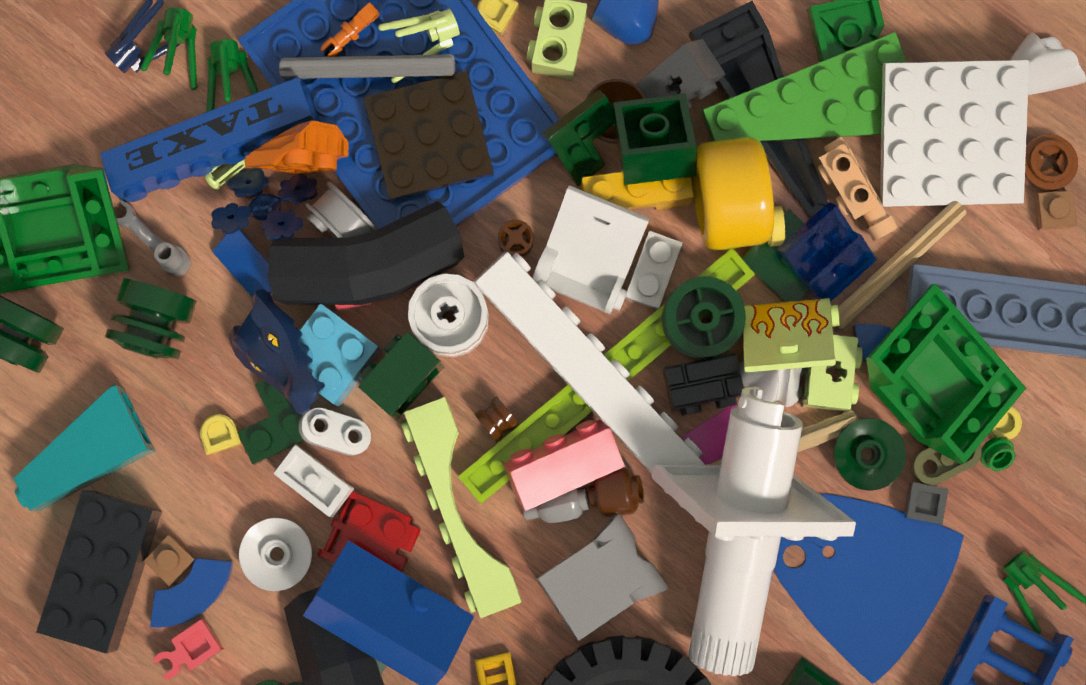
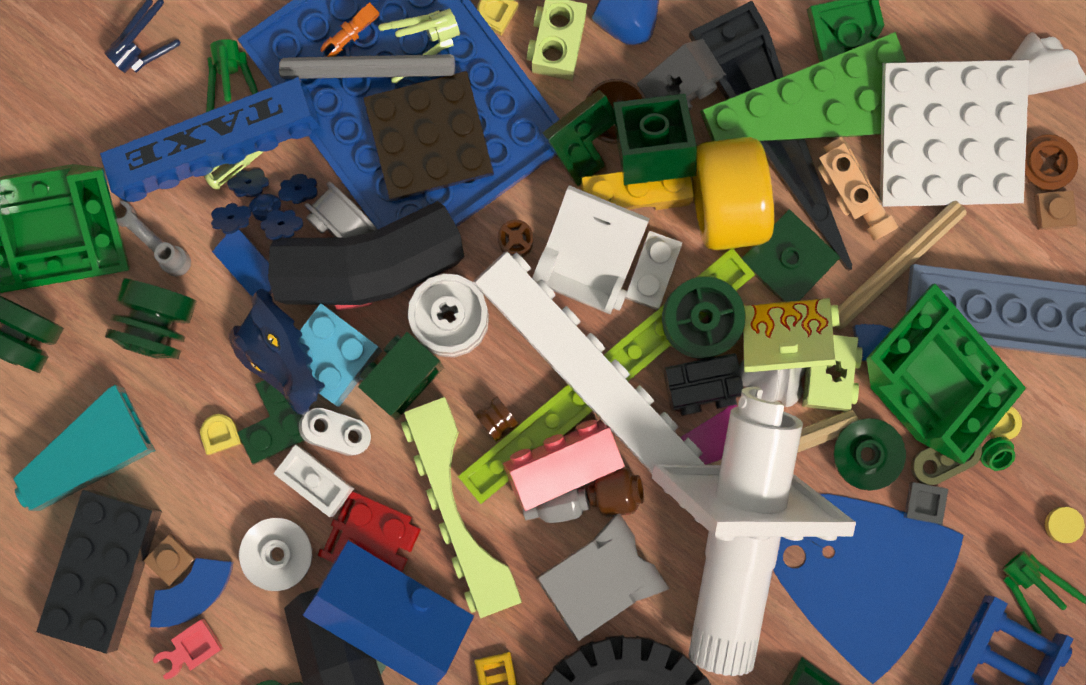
green plant [141,8,197,90] -> none
orange slope [245,120,349,175] -> none
light yellow tile [768,206,785,247] -> none
clear blue slope [777,202,877,302] -> none
none -> light yellow tile [1045,507,1085,543]

